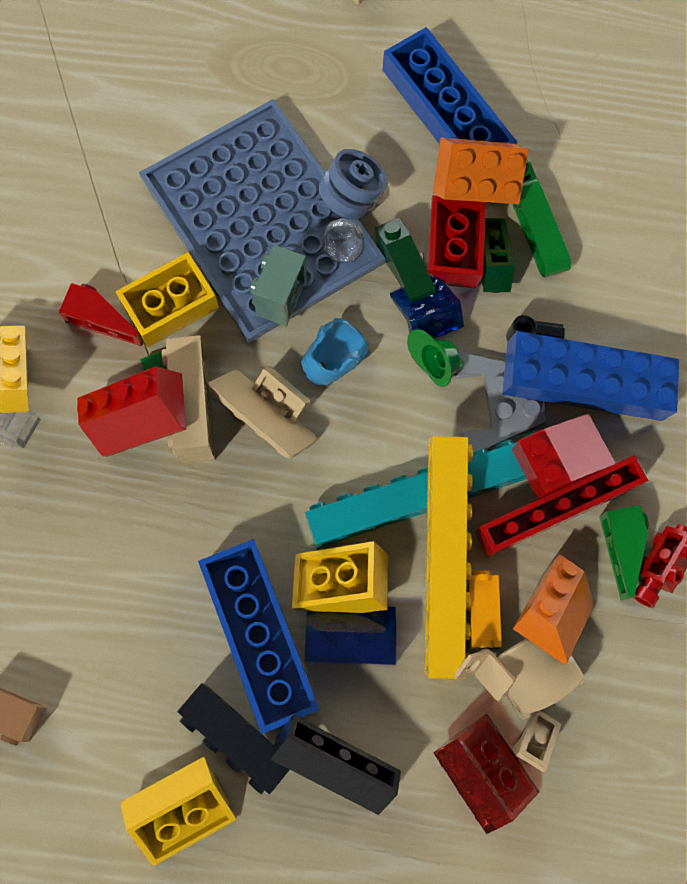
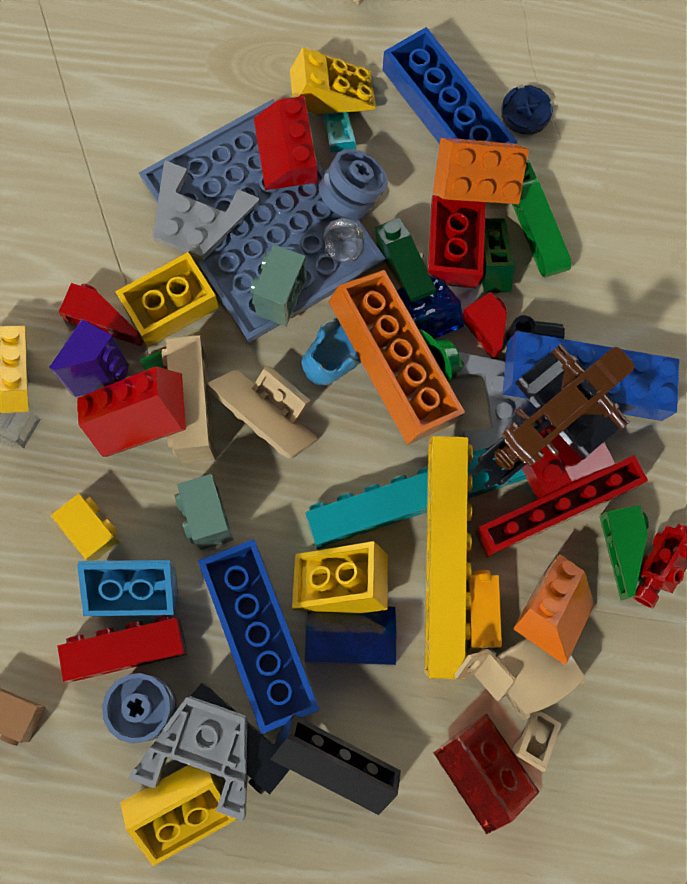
none -> dark purple slope [49,319,129,397]
none -> yellow brick [50,493,120,561]
none -> red brick [57,615,187,683]
none -> dark azure slope [77,560,178,616]
none -> sand blue wheel [102,673,177,744]
none -> light grey wing [129,696,247,821]
none -> light grey wing [153,160,260,261]
none -> sand green brick [175,474,234,550]
none -> red slope [254,96,318,190]
none -> yellow slope [290,47,376,114]
none -> teal plate [322,112,356,153]
none -> orange brick [328,270,465,445]
none -> red slope [461,292,507,359]
none -> piece [471,344,634,489]
none -> dark blue tile [501,85,553,134]

